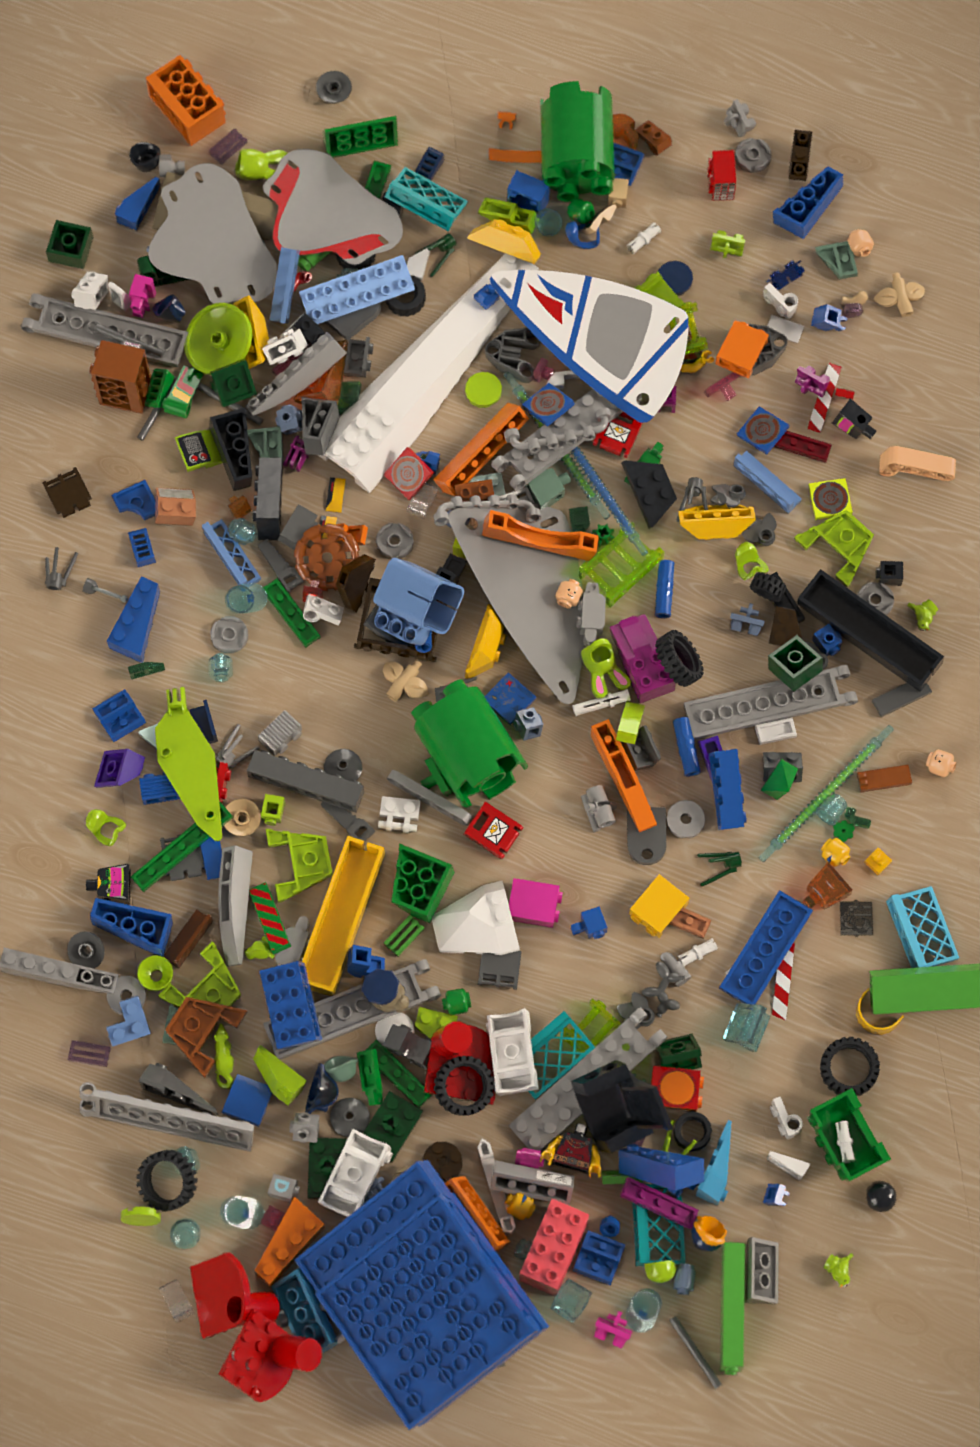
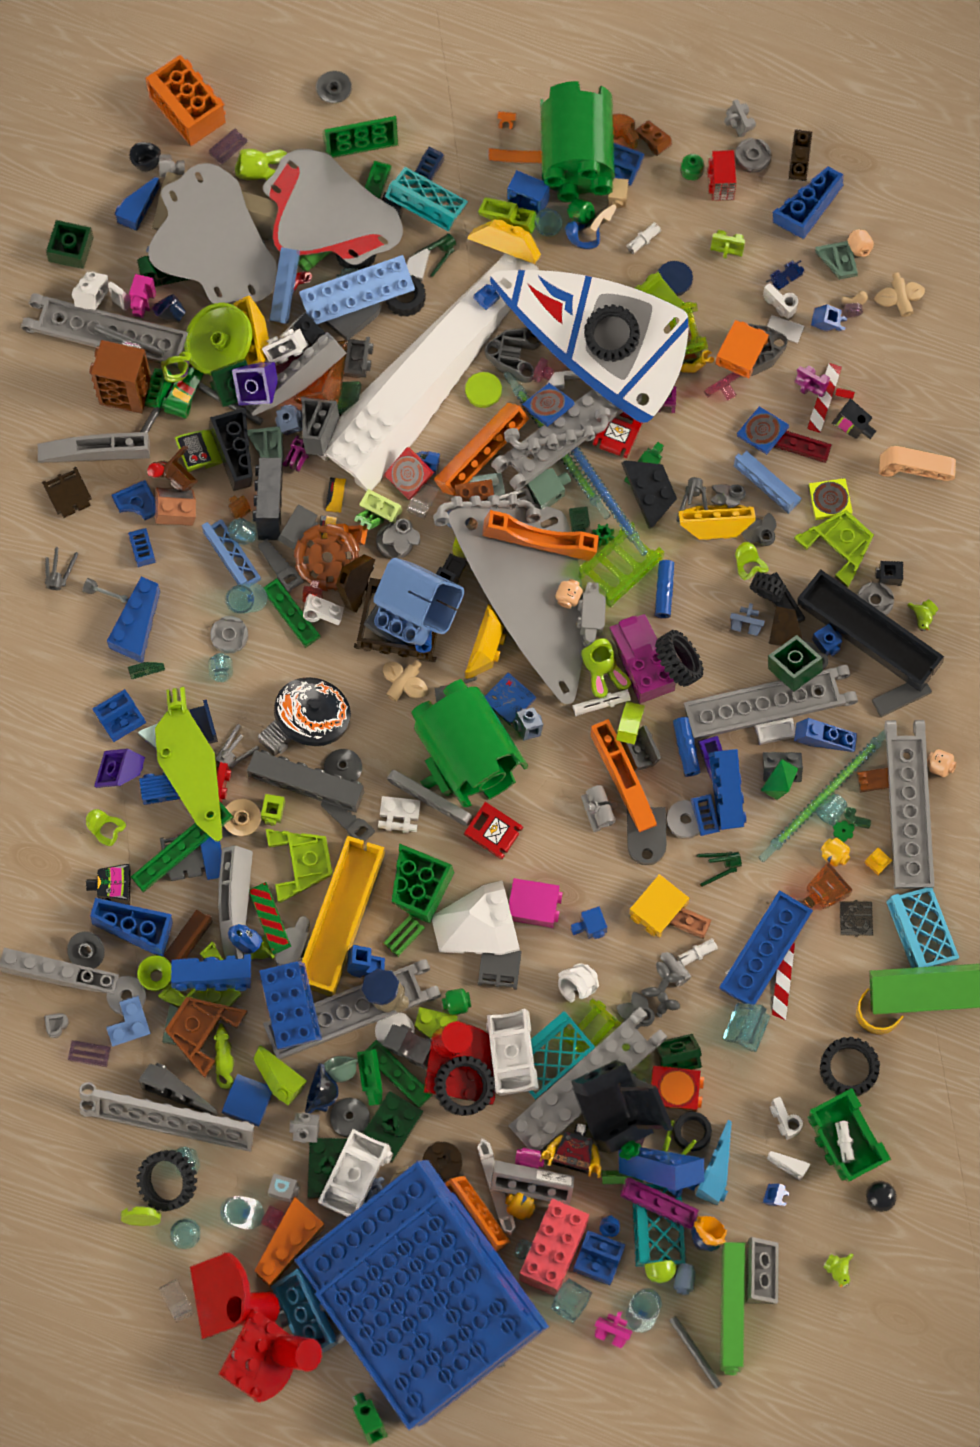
none -> light grey slope [38,432,150,463]
none -> light grey tile [44,1013,69,1038]
none -> reddish brown piece [147,446,198,492]
none -> lime piece [161,351,191,382]
none -> blue wedge [171,954,251,991]
none -> blue rock [228,924,263,954]
none -> dark purple slope [232,362,278,405]
none -> dish [274,677,351,746]
none -> green torso [352,1393,388,1445]
none -> bright green tile [354,510,385,530]
none -> yellowish green hinge [359,489,403,524]
none -> light grey plate [382,518,420,555]
none -> white helmet [558,963,599,1002]
none -> black tyre [584,304,640,362]
none -> green plant [619,1140,640,1160]
none -> green head [680,154,704,181]
none -> blue slope [691,794,720,836]
none -> blue slope [794,718,857,752]
none -> light grey hinge [884,720,934,889]

